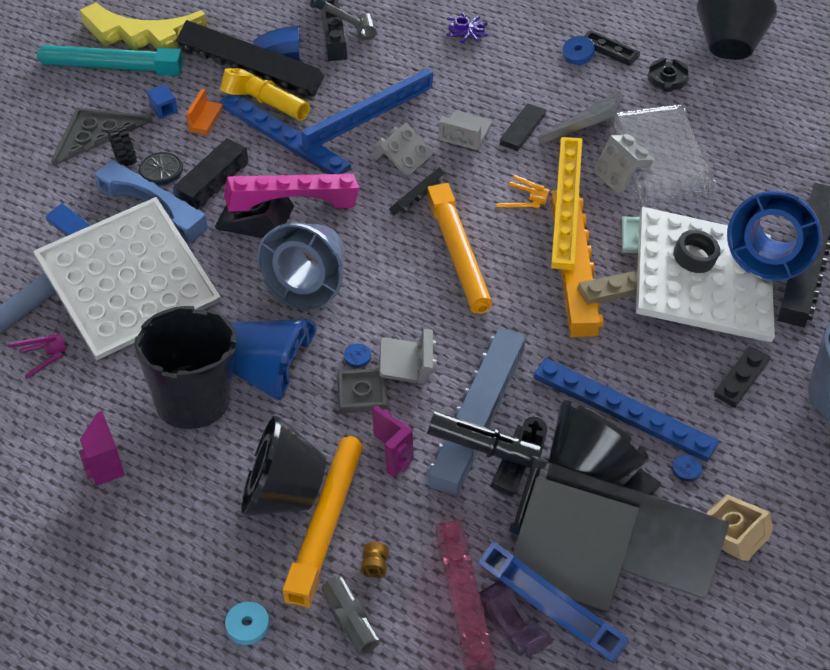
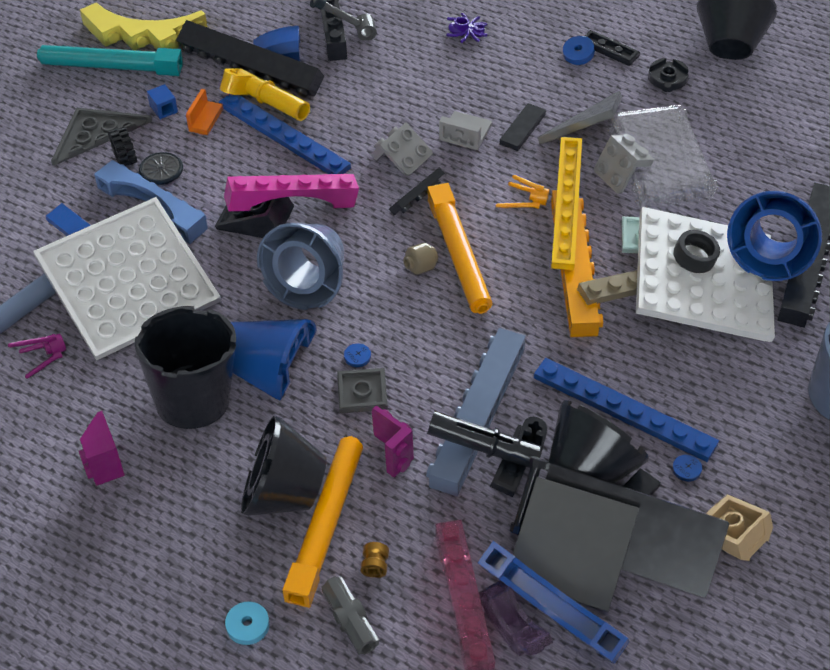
black brick [173,138,249,210] -> none
blue plate [302,68,433,152] -> none
light grey bracket [379,329,436,385] -> none
black plate [714,346,771,408] -> none
none -> dark tan head [403,243,438,275]

